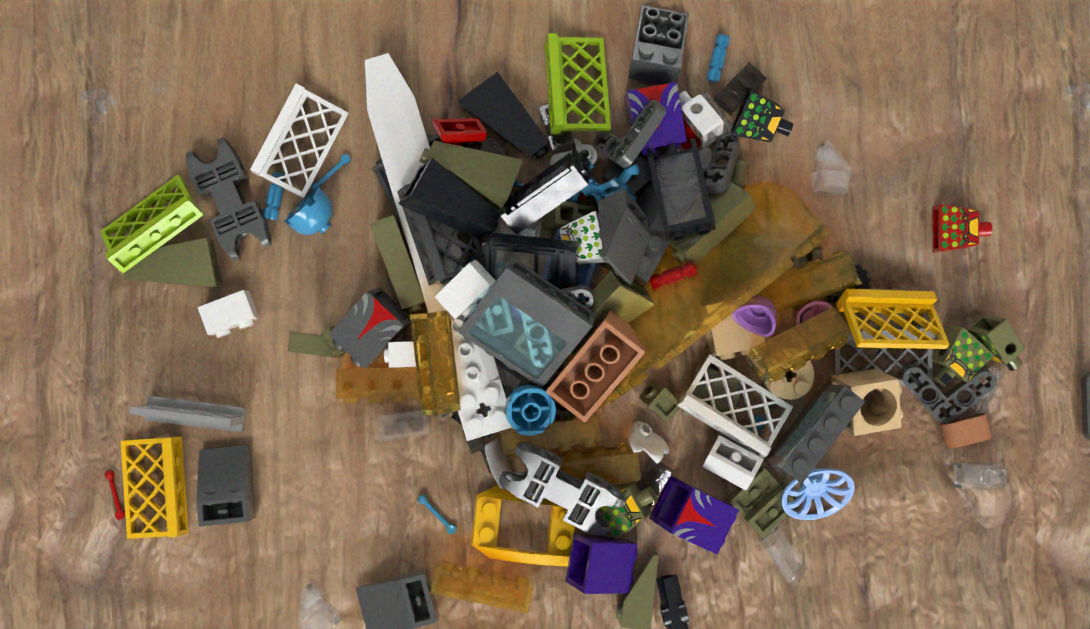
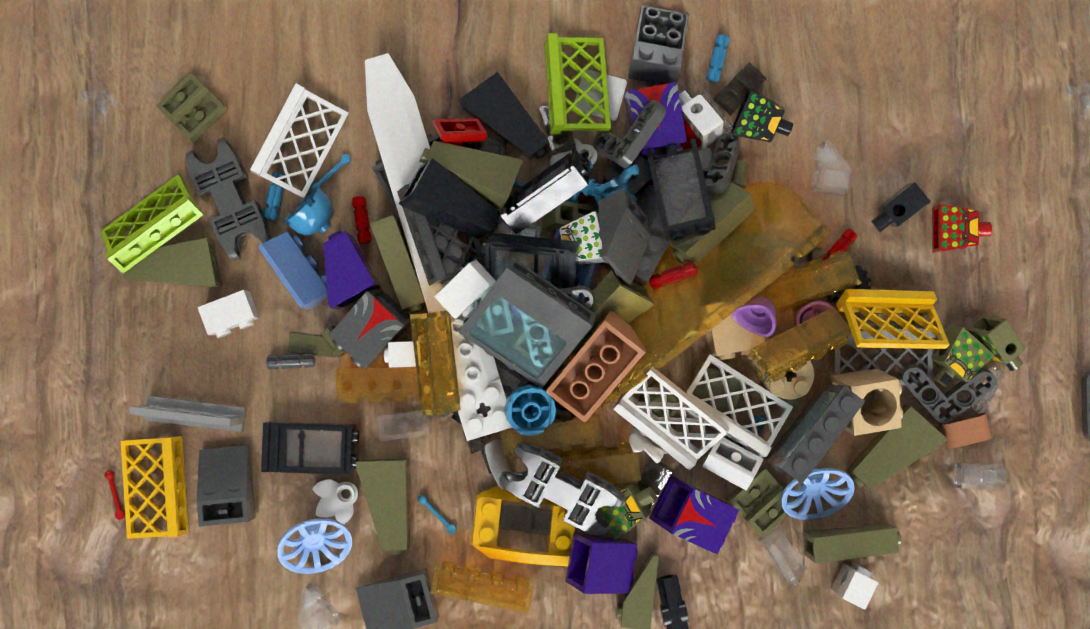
none -> olive slope [157,72,228,143]
none -> medium blue slope [257,232,328,310]
none -> black door [261,421,359,475]
none -> dark grey axle [266,353,315,369]
none -> light blue wheel [277,518,352,574]
none -> white plate [312,479,358,524]
none -> dark purple slope [324,230,381,310]
none -> red axle [352,196,372,244]
none -> olive slope [356,458,410,555]
none -> clear smoke slope [499,504,552,535]
none -> white sticker [575,69,627,121]
none -> white fence [613,366,730,470]
none -> olive slope [803,524,901,563]
none -> red axle [820,229,858,272]
none -> white brick [831,562,878,610]
none -> olive slope [846,405,948,489]
none -> black torso [871,182,931,232]

